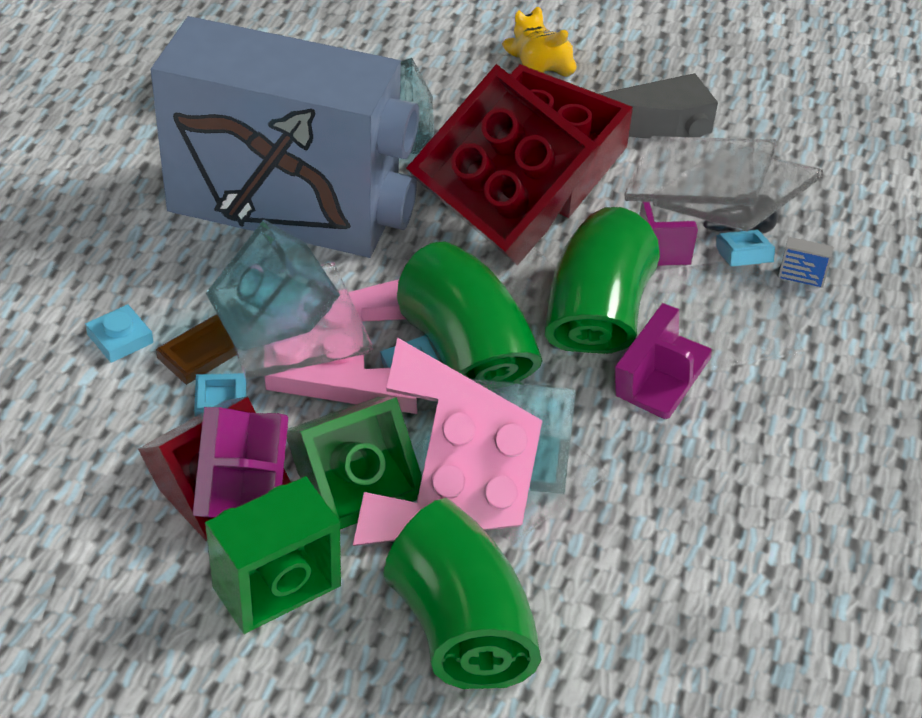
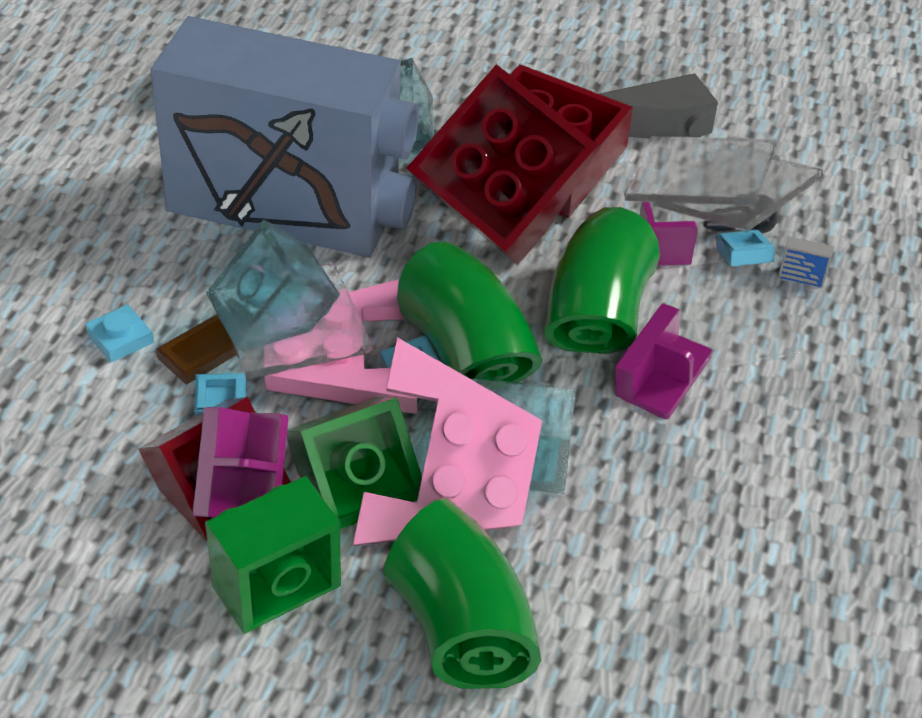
yellow animal [502,7,577,77] -> none

